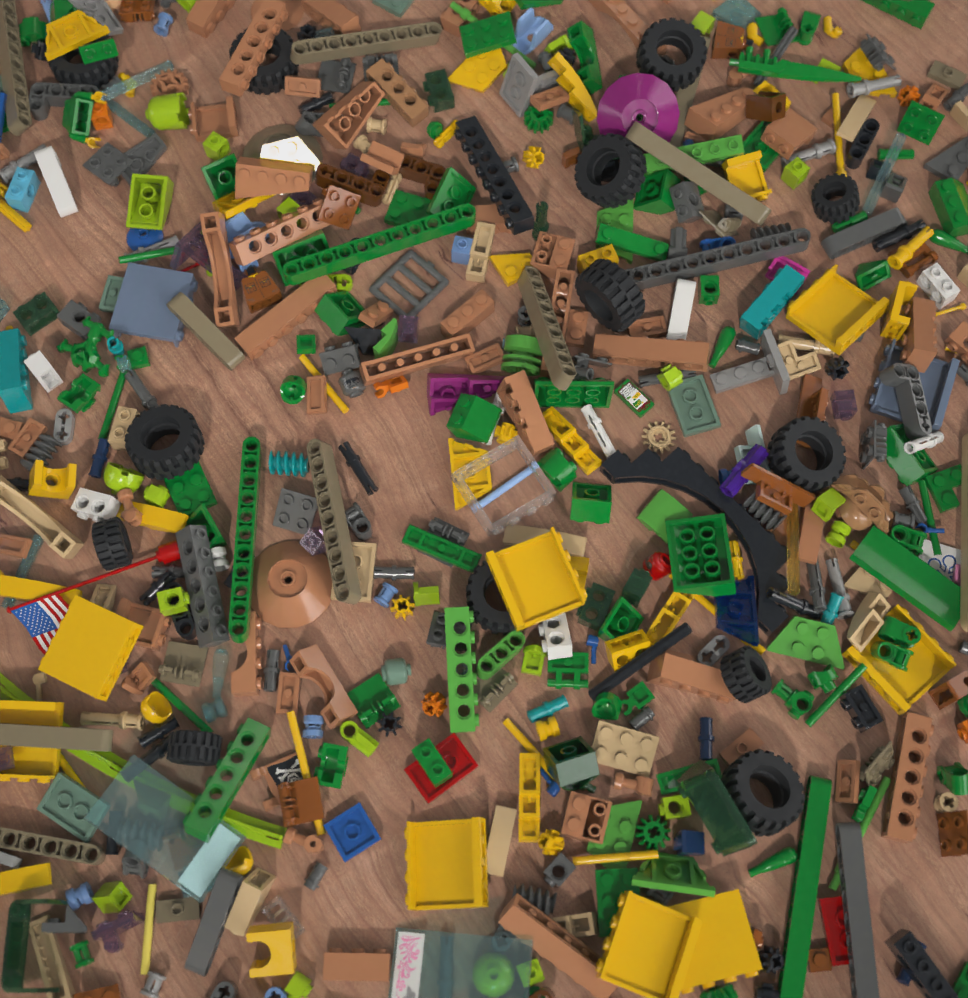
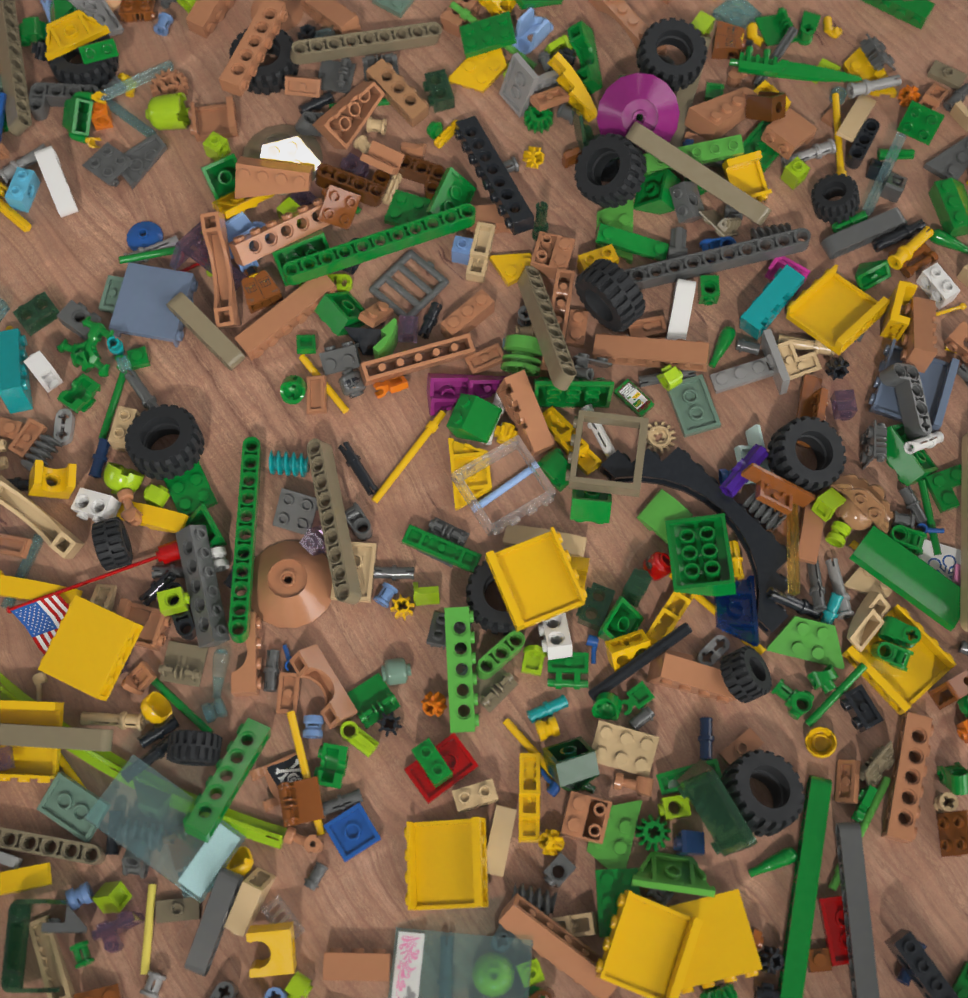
lime slope [126,173,174,231] -> none
yellow bar [572,850,659,865] -> none
none -> dark grey pin [322,789,363,816]
none -> yellow bar [371,410,446,504]
none -> black pin [418,302,443,339]
none -> tan brick [452,779,498,814]
none -> dark tan window [565,410,649,497]
none -> green plate [704,82,724,101]
none -> yellow hair [805,726,837,759]
none -> clear light blue bush [829,87,847,105]

